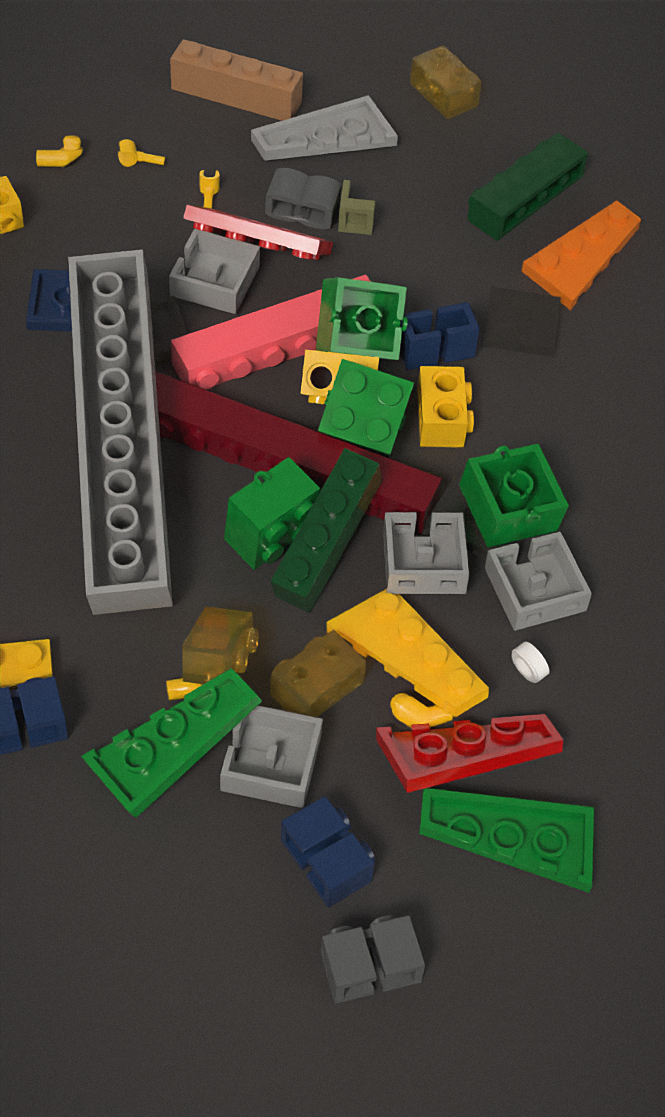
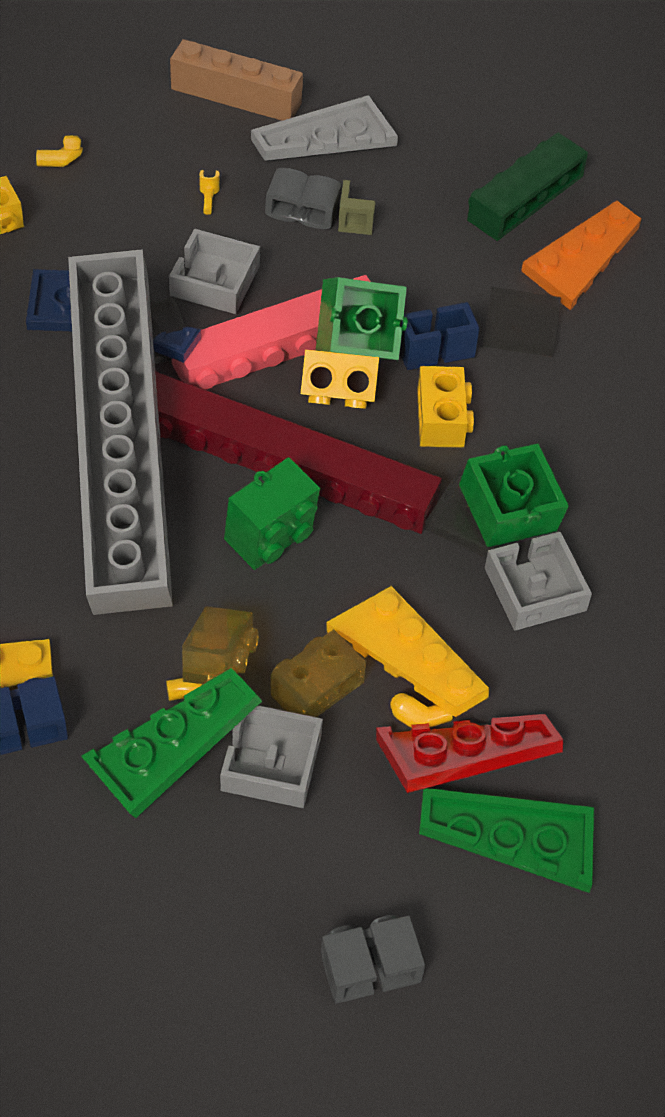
yellow hand [118,139,165,167] -> none
plate [183,205,333,260] -> none
dark green brick [270,448,382,613] -> none
dark blue piece [281,796,375,908] -> none
green brick [318,359,414,458] -> none
light grey piece [383,512,469,594] -> none
clear yellow brick [410,45,481,120] -> none
white tile [512,641,549,683] -> none
none -> dark blue tile [153,327,201,363]

